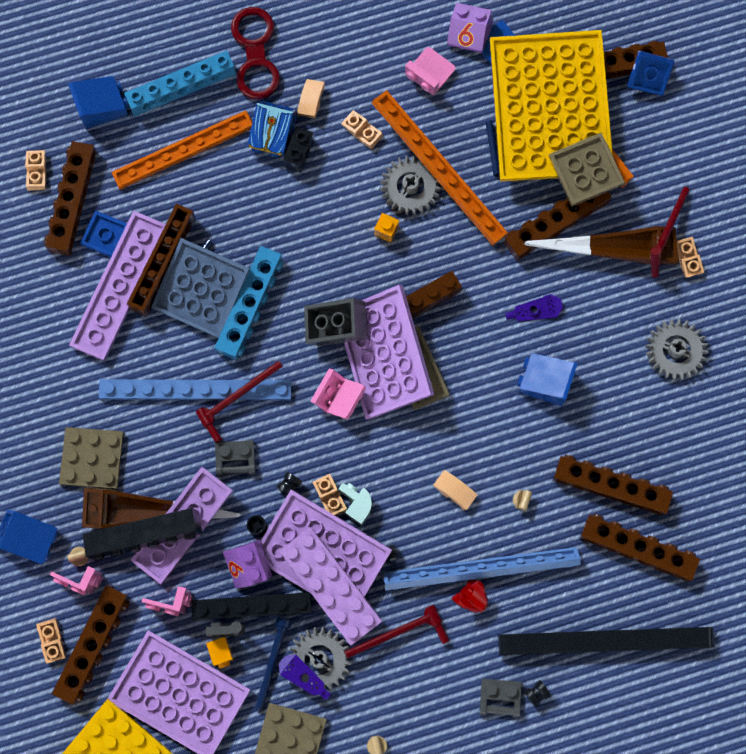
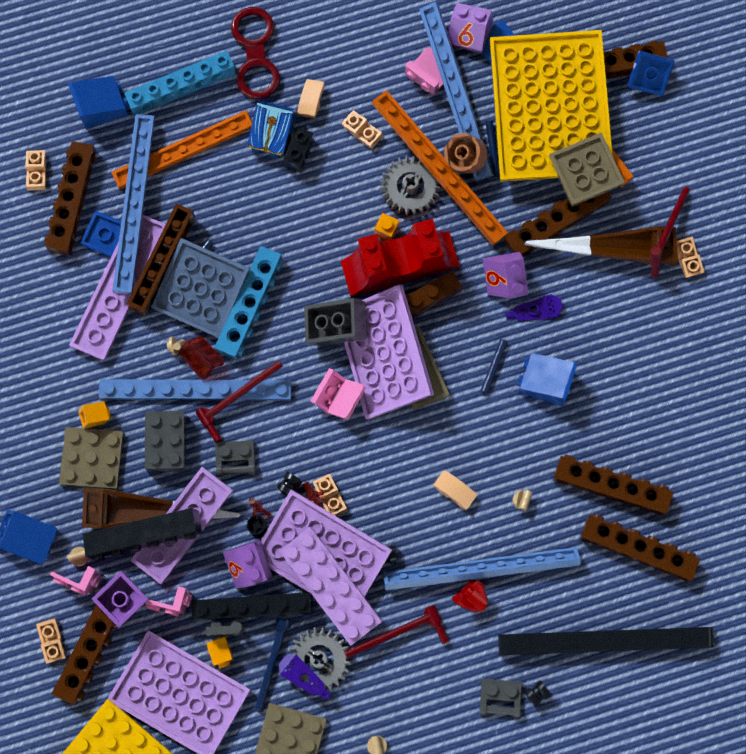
light aqua brick [338,483,372,526] -> none
light grey gear [645,318,709,380] -> none
none -> light orange brick [78,401,110,429]
none -> medium lavender slope [92,571,149,628]
none -> medium blue plate [112,114,155,294]
none -> dark grey brick [145,411,187,472]
none -> tan plate [167,336,186,355]
none -> clear red panel [178,336,225,380]
none -> clear red bar [248,497,271,516]
none -> clear red bar [303,482,324,507]
none -> red piece [340,219,460,298]
none -> medium blue plate [419,2,494,182]
none -> nougat brick [444,133,487,174]
none -> dark blue bar [480,339,507,394]
none -> medium lavender slope [482,252,528,298]

